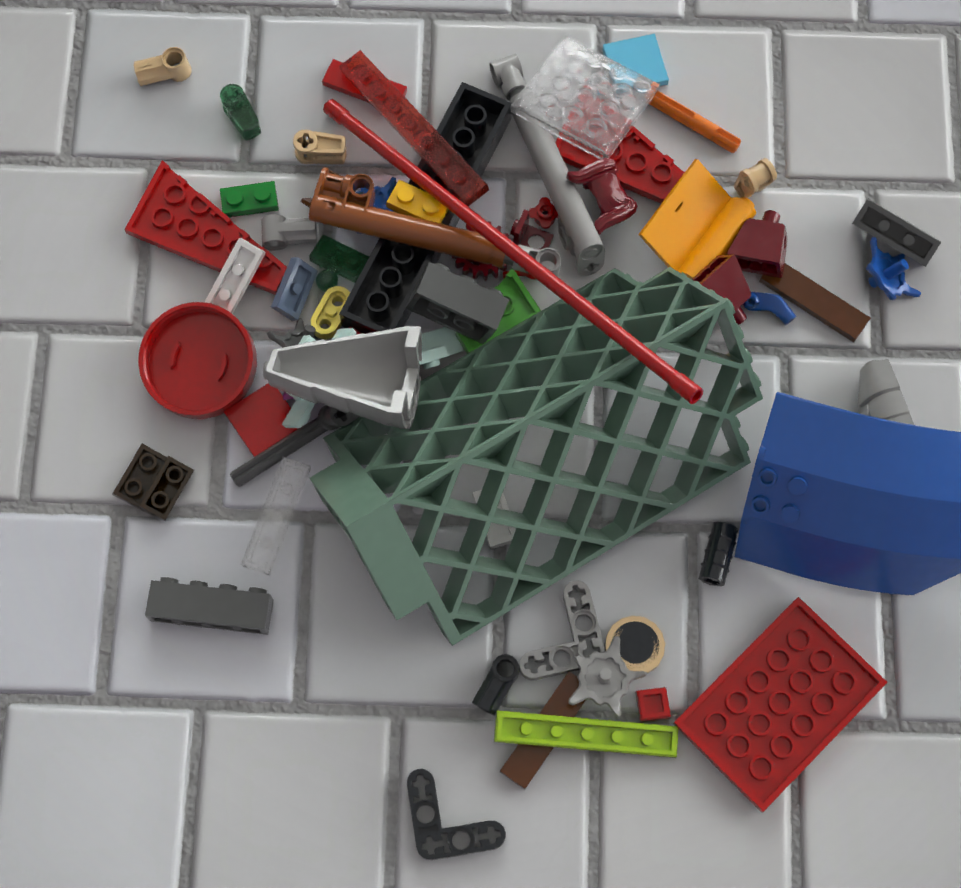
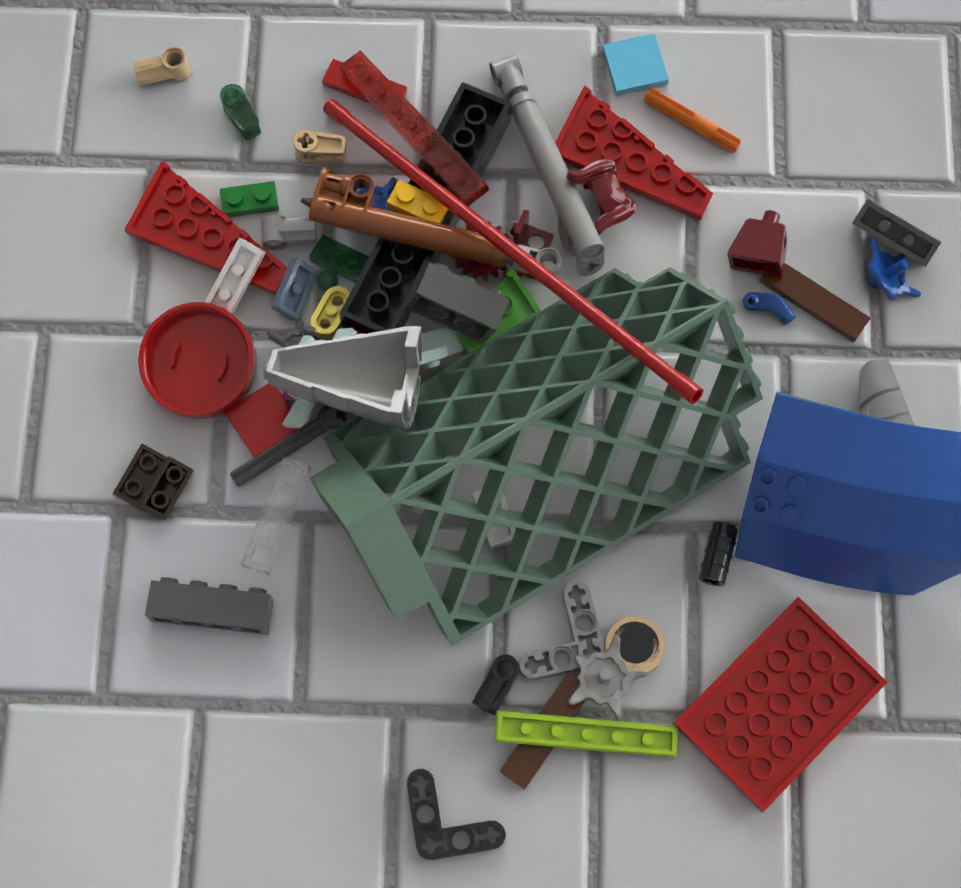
clear plate [510,36,660,159] -> none
red plate [529,197,558,229] -> none
red tile [635,687,671,722] -> none
light orange door [638,159,756,279] -> none
dark red torso [692,254,751,325] -> none
tan piece [734,158,777,198] -> none

